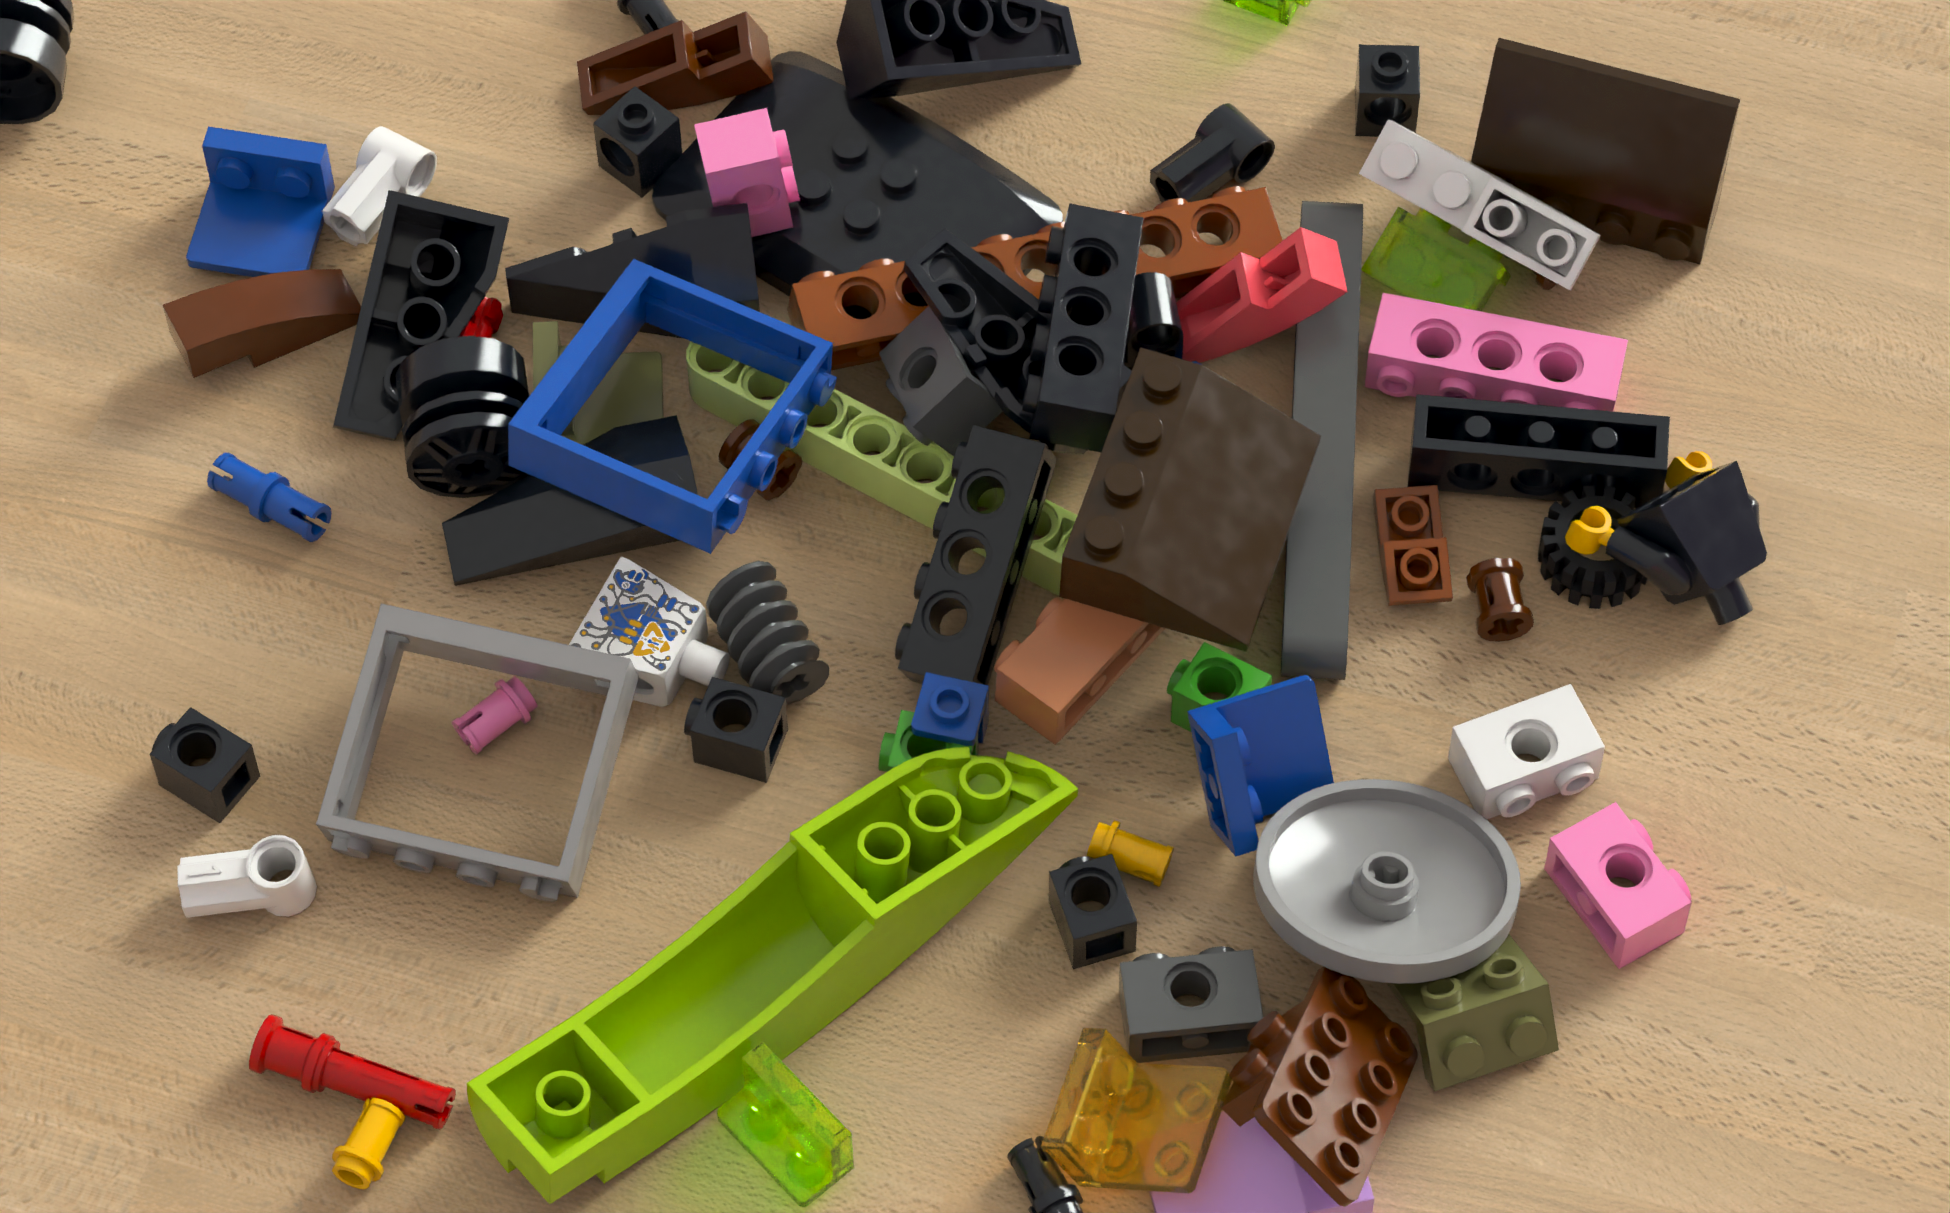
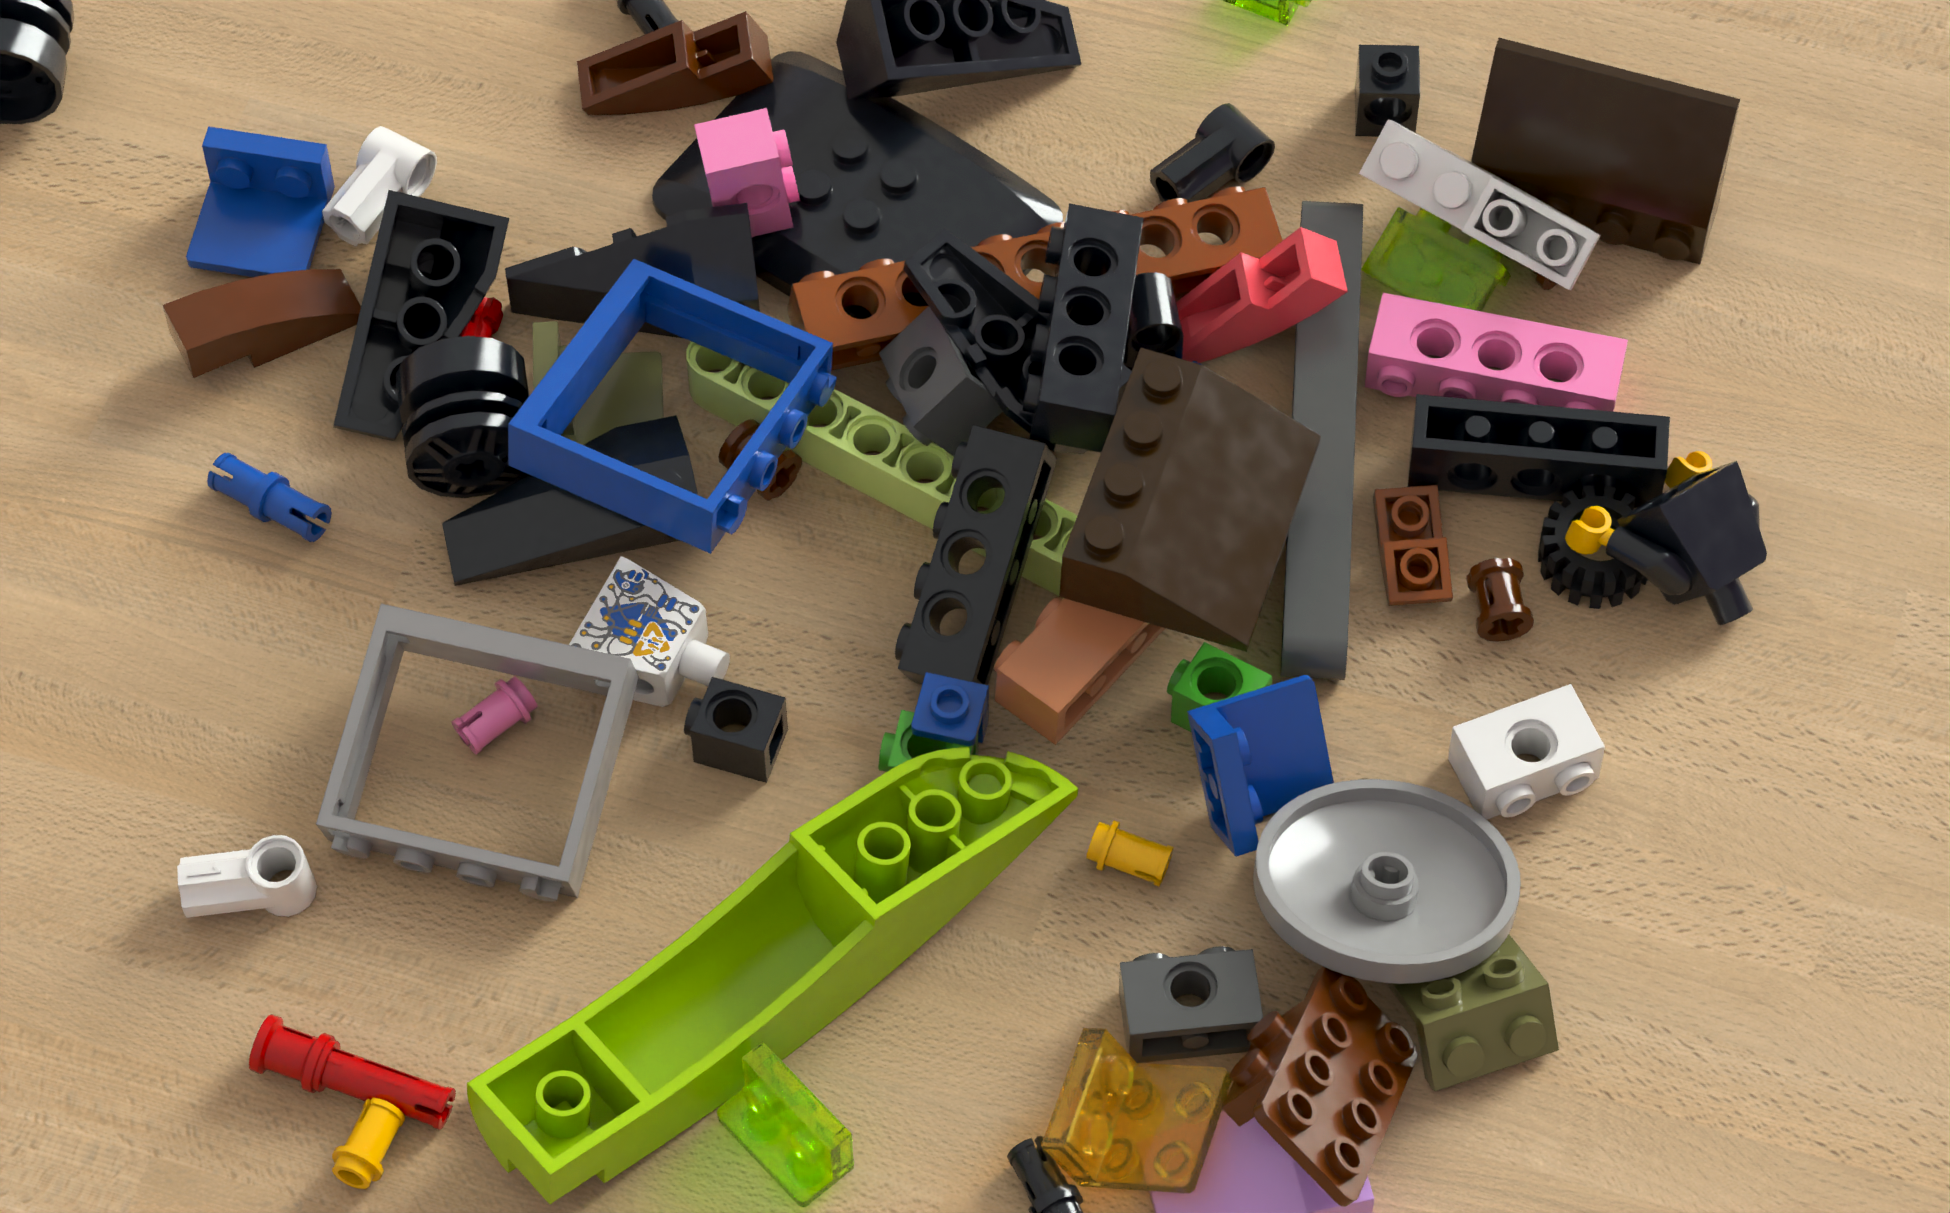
black brick [150,707,260,823] -> none
black brick [593,86,683,198] -> none
dark grey piece [706,561,829,705] -> none
black brick [1049,854,1137,969] -> none
bright pink brick [1544,802,1692,969] -> none

